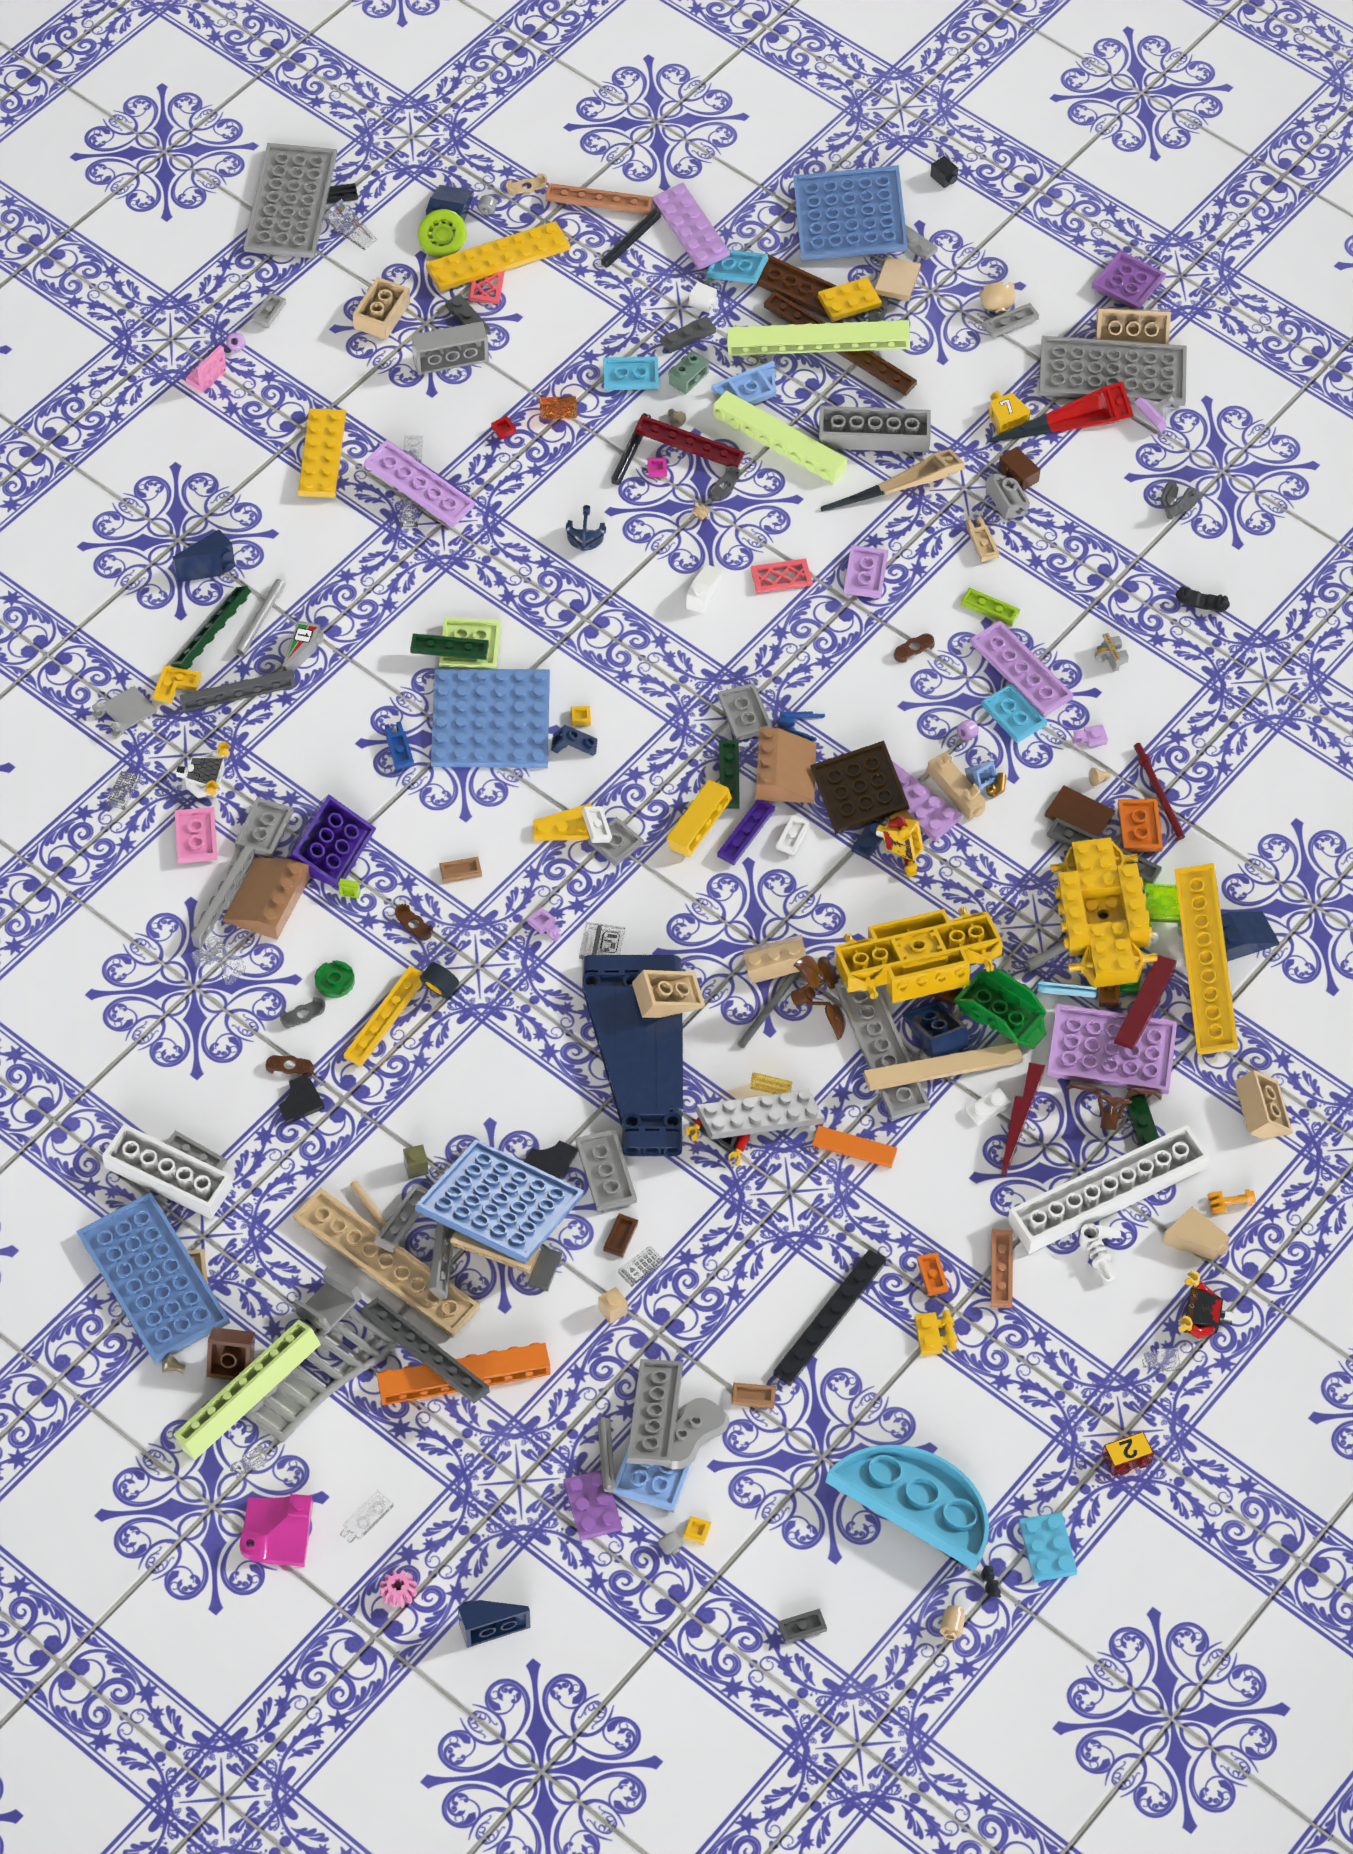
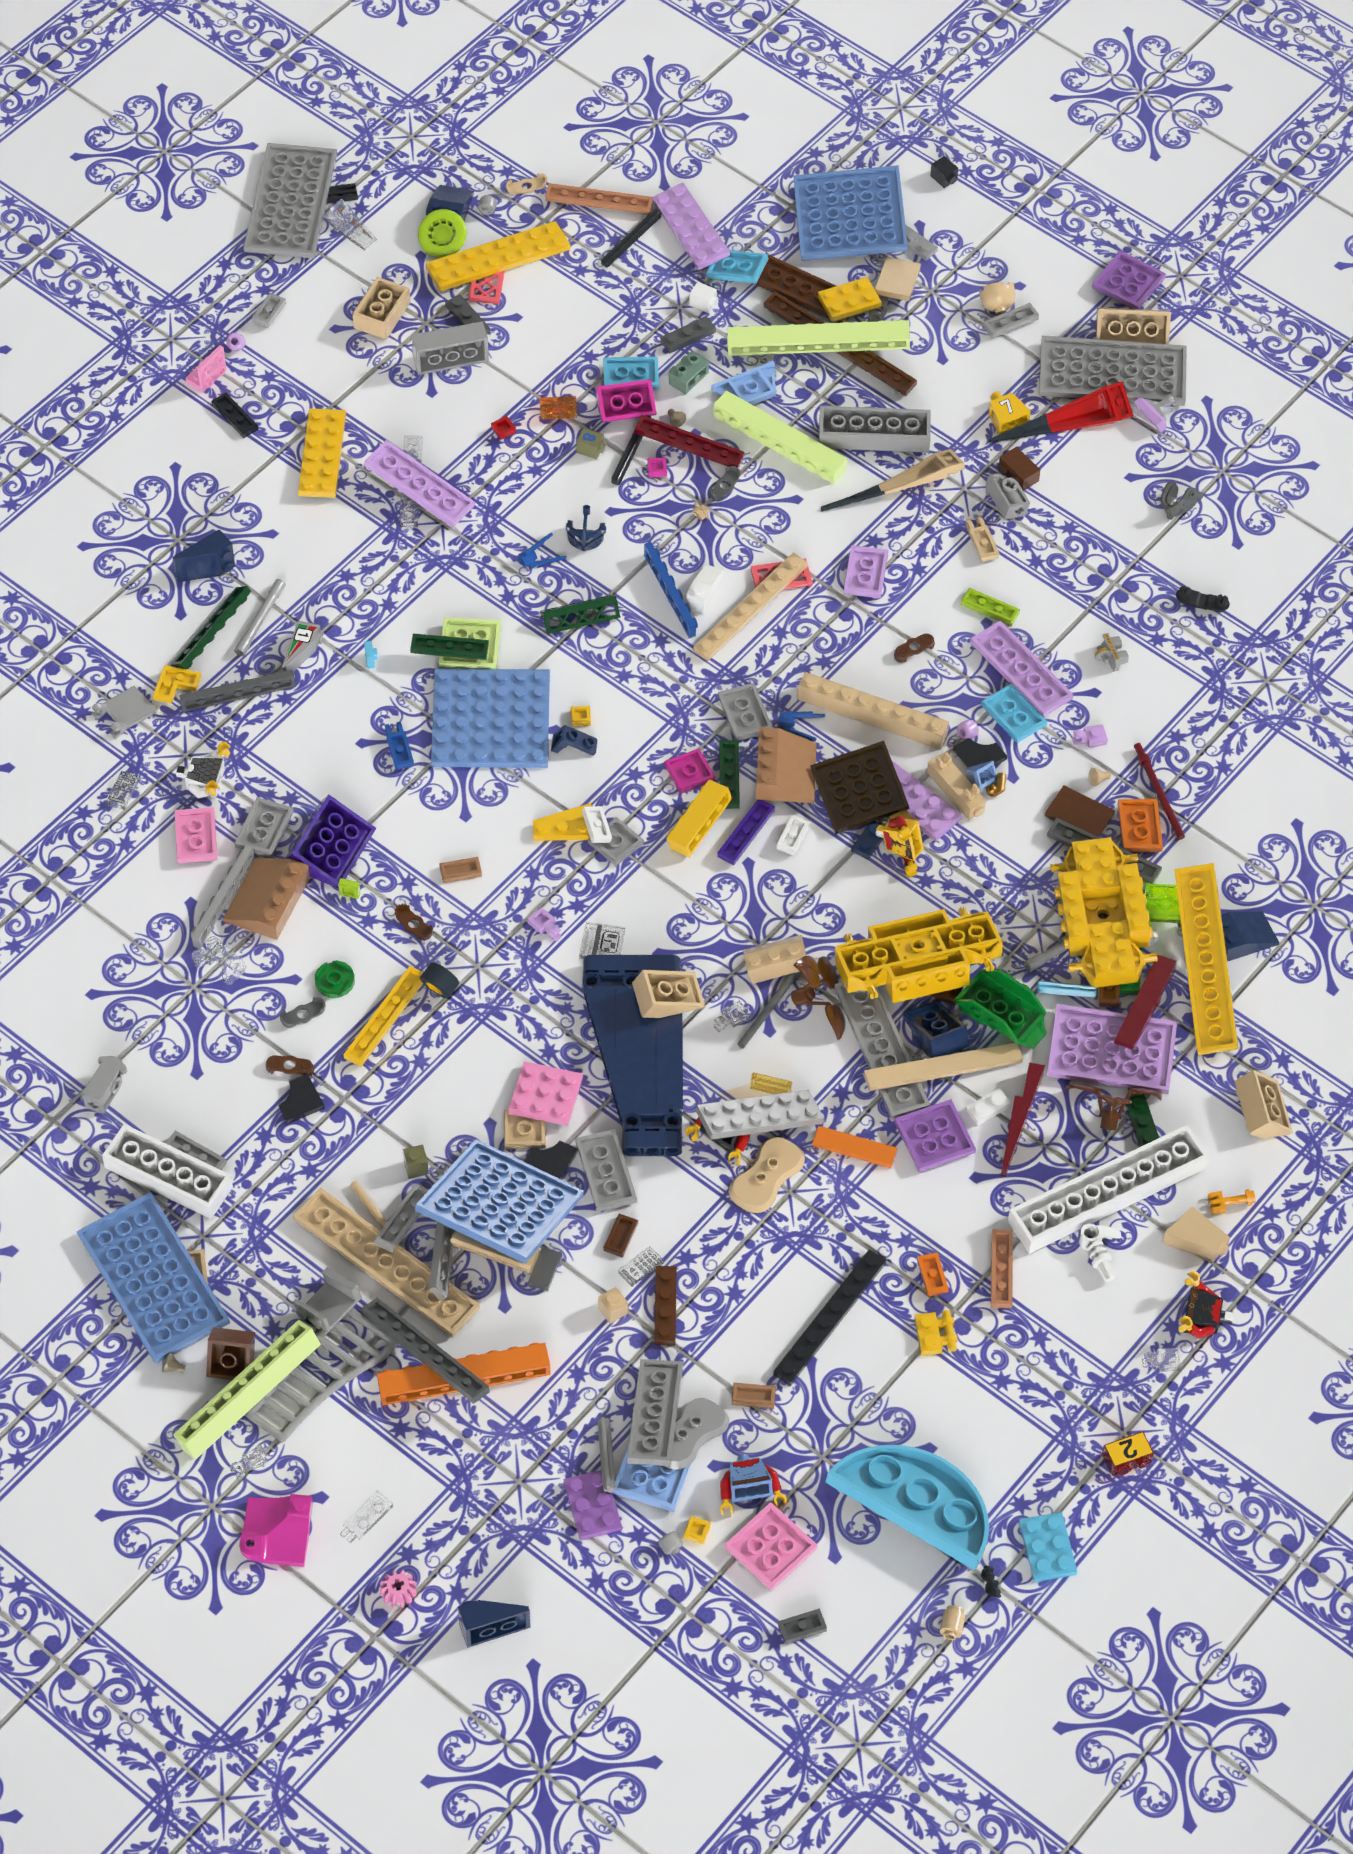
none -> light grey piece [82,1056,127,1114]
none -> black tile [211,393,259,438]
none -> medium azure plate [364,641,378,668]
none -> tan tile [504,1110,546,1149]
none -> bright pink plate [508,1061,583,1126]
none -> blue plant [518,533,567,569]
none -> dark green fence [540,594,621,634]
none -> olive brick [576,428,606,459]
none -> dark pink slope [595,379,657,423]
none -> blue plate [644,542,698,638]
none -> reddish brown plate [654,1266,677,1345]
none -> dark pink tile [664,749,716,794]
none -> tan plate [693,552,808,661]
none -> clear plate [714,1000,751,1032]
none -> torso [720,1454,787,1517]
none -> bright pink plate [725,1502,818,1591]
none -> tan plate [728,1137,805,1213]
none -> tan brick [797,672,949,750]
none -> medium lavender plate [894,1099,976,1172]
none -> black tile [953,738,1007,768]

